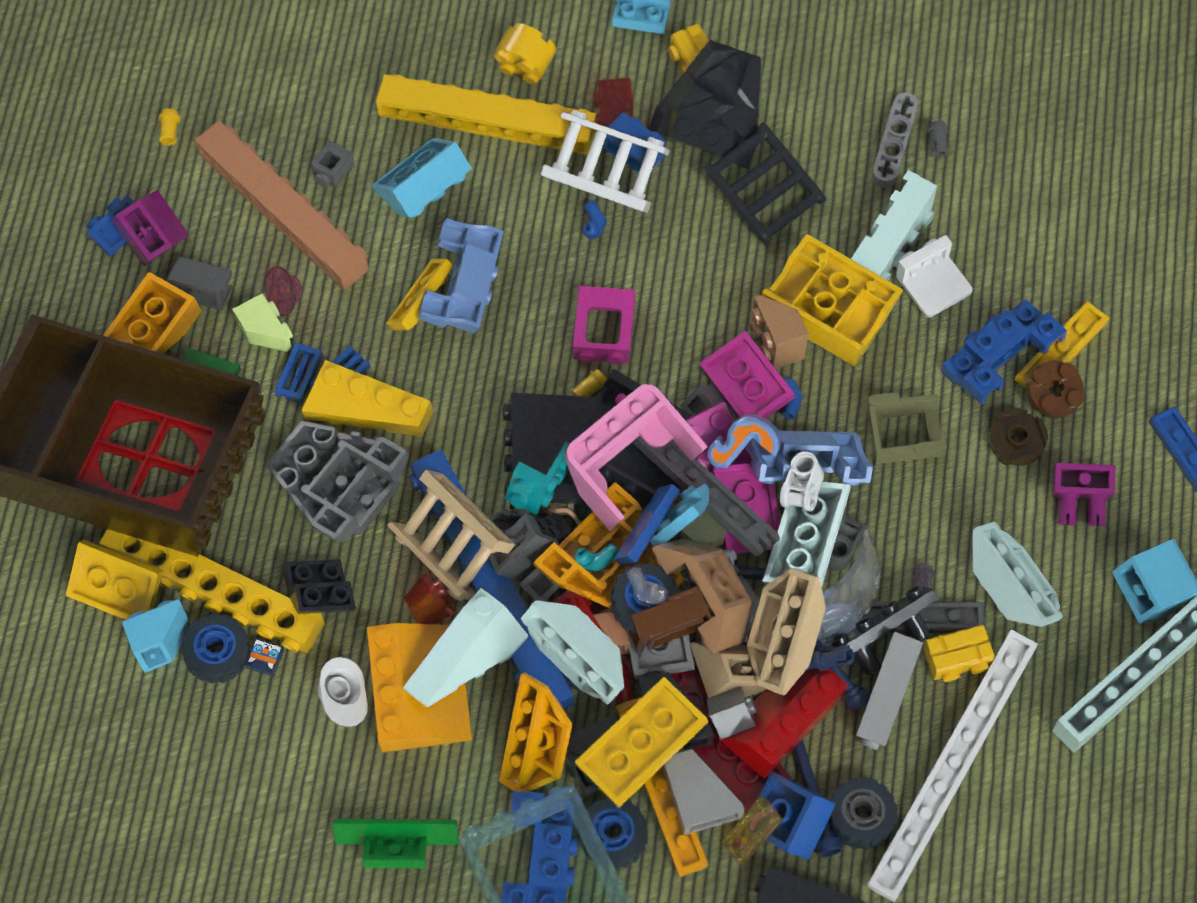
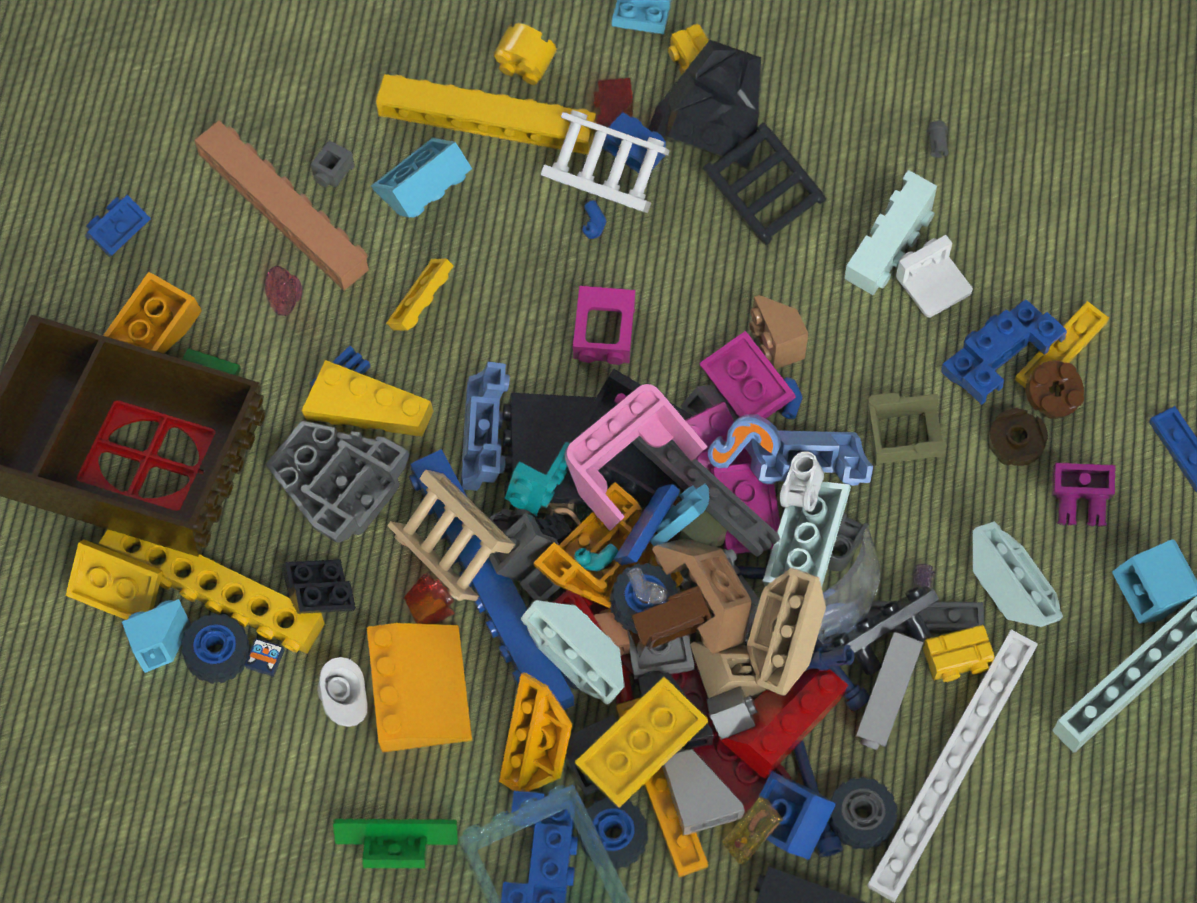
magenta slope [112,190,190,267] -> none
yellow pin [159,108,180,145] -> none
dark grey hinge [168,256,232,311] -> none
yellowish green slope [232,294,293,352] -> none
blue tile [274,343,323,404] -> none
light aqua wedge [403,588,528,707] -> none
medium blue bracket [418,218,504,334] -> none
yellow pin [570,369,607,397] -> none
yellow piece [761,234,903,367] -> none
light grey beam [872,92,918,188] -> none
none -> medium blue bracket [461,362,510,491]

